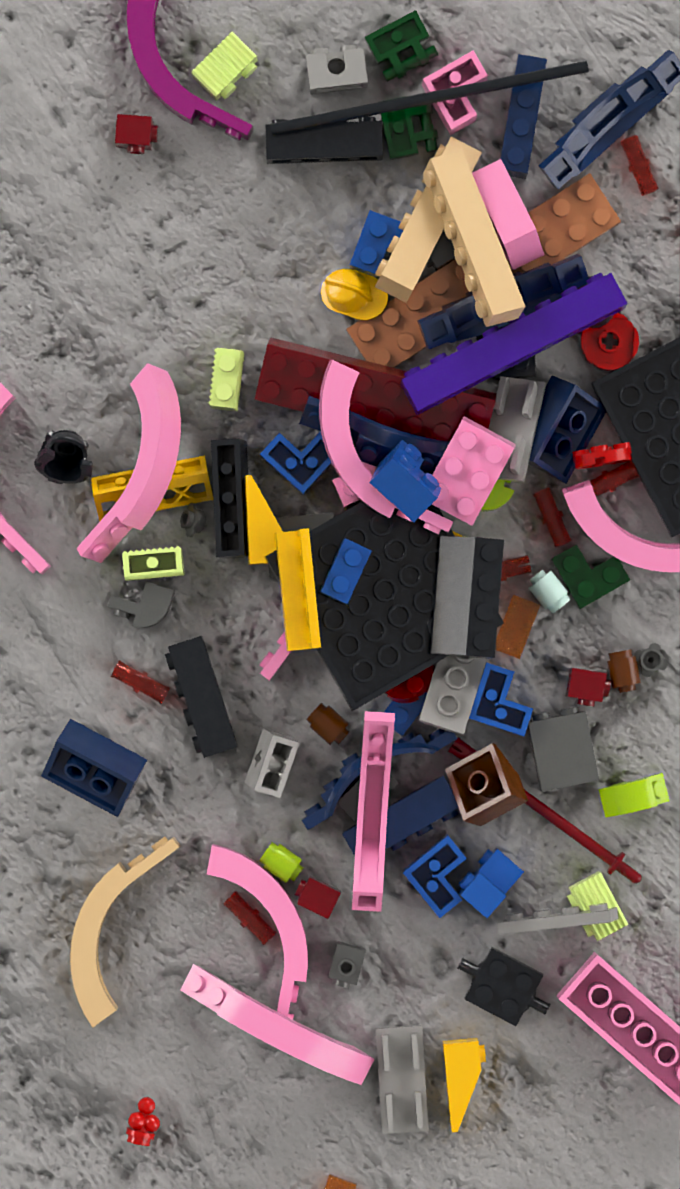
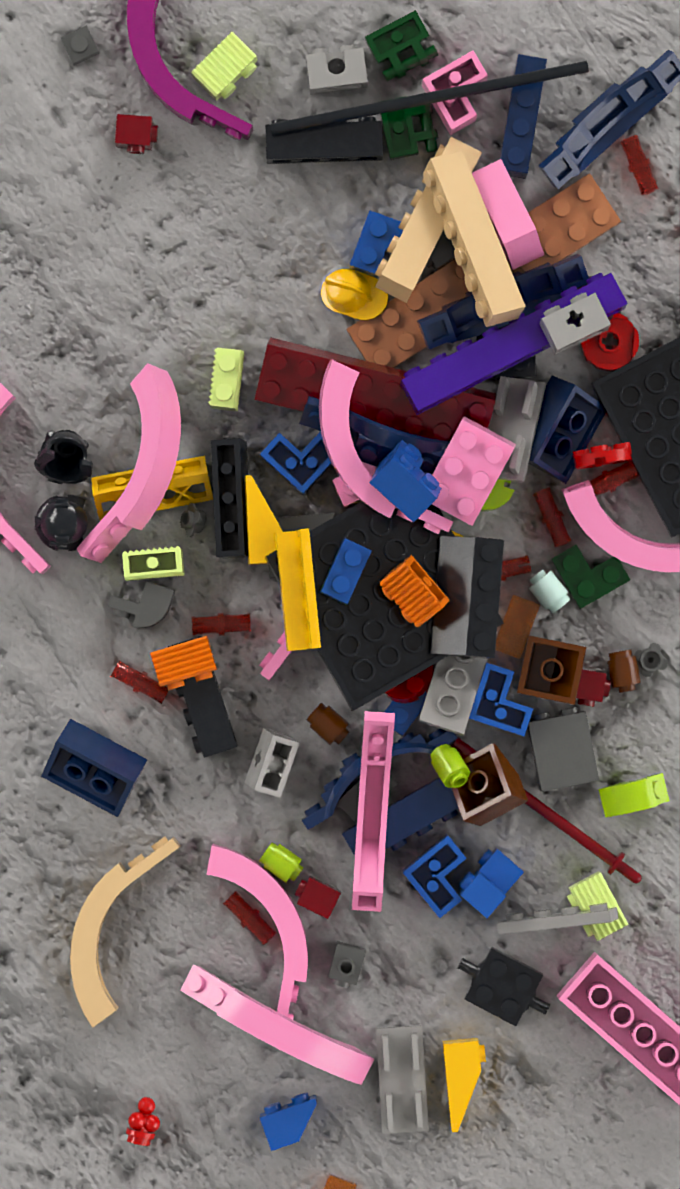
none -> black helmet [35,495,88,552]
none -> dark grey plate [61,25,100,66]
none -> orange brick [150,636,218,691]
none -> clear red pin [192,613,251,636]
none -> blue slope [260,1093,317,1151]
none -> orange brick [380,555,449,628]
none -> lime brick [431,744,470,788]
none -> reddish brown slope [517,635,587,705]
none -> light grey brick [539,292,611,355]

